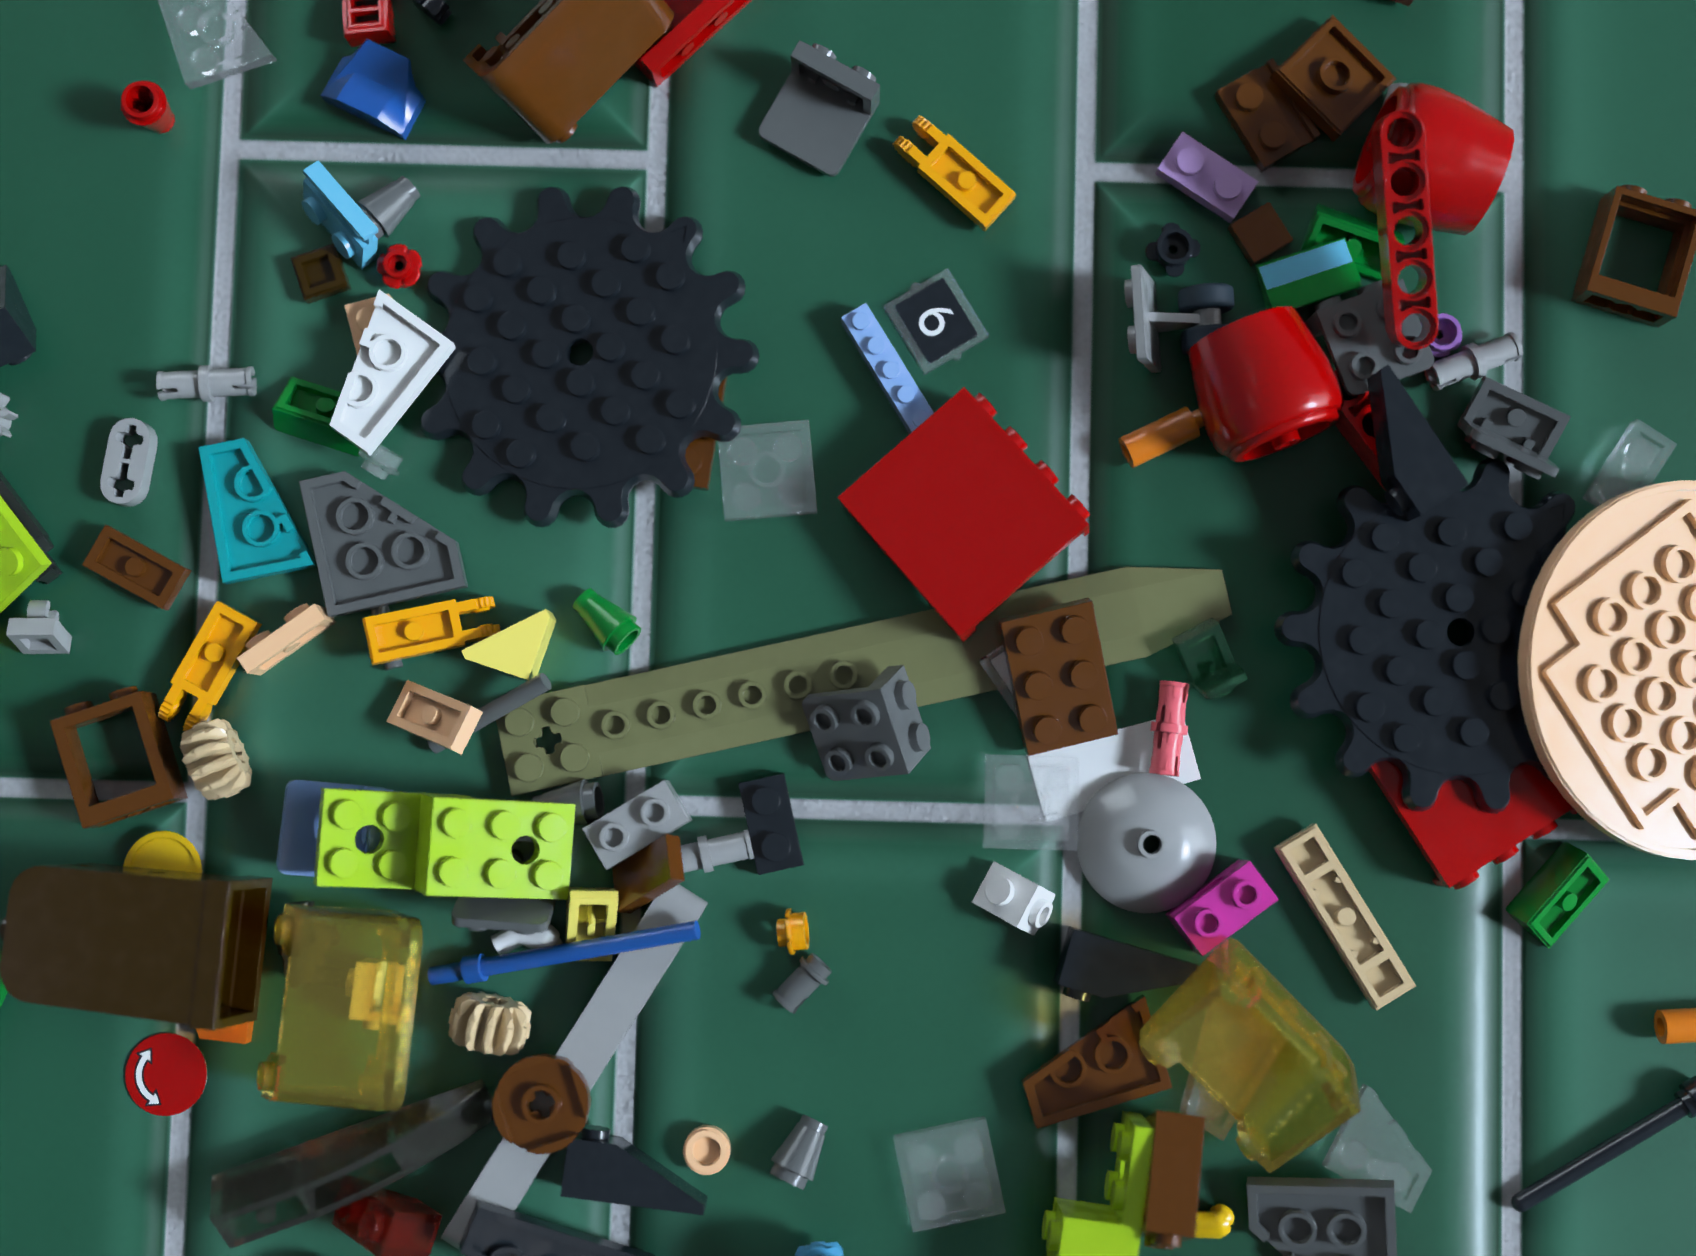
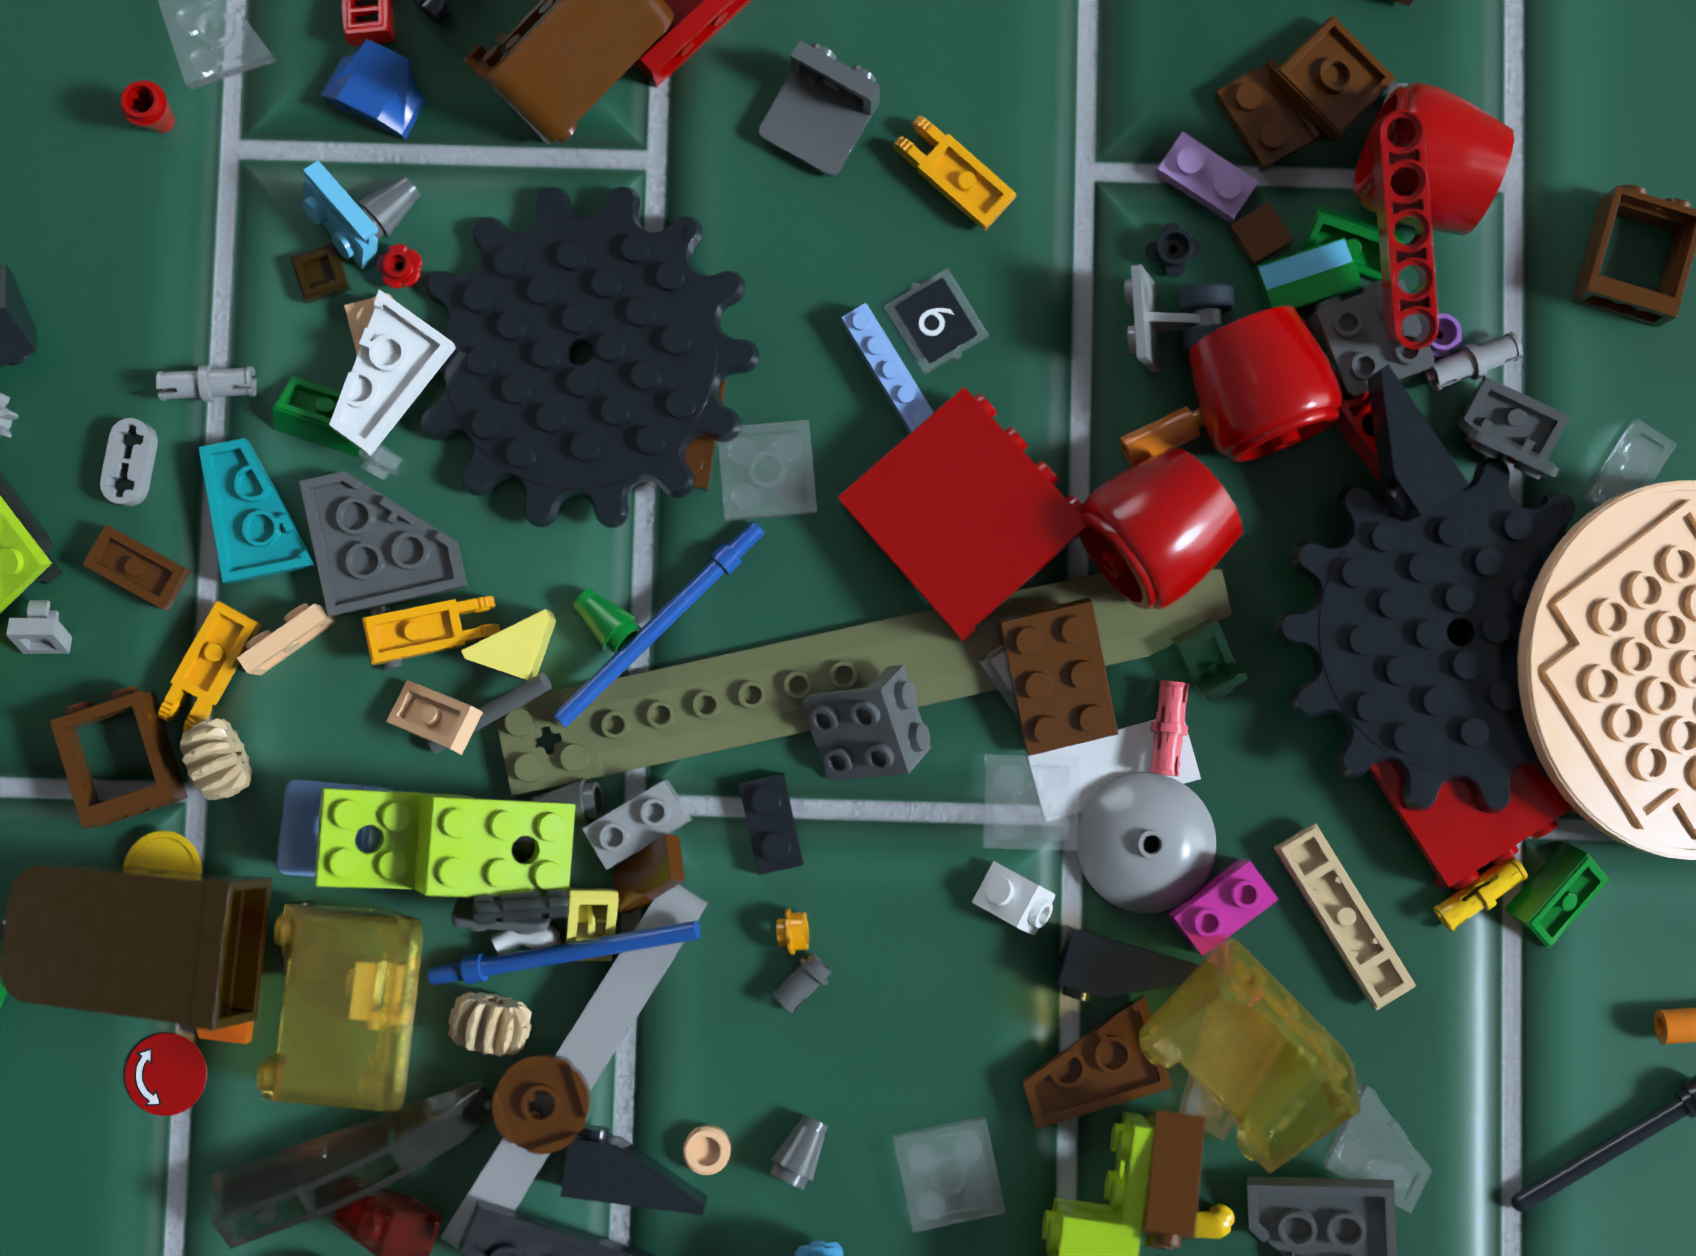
light grey pin [681,829,754,873] -> none
none -> pearl dark grey axle [472,889,569,925]
none -> blue bar [553,521,765,728]
none -> red piece [1079,448,1243,610]
none -> yellow pin [1433,856,1528,932]

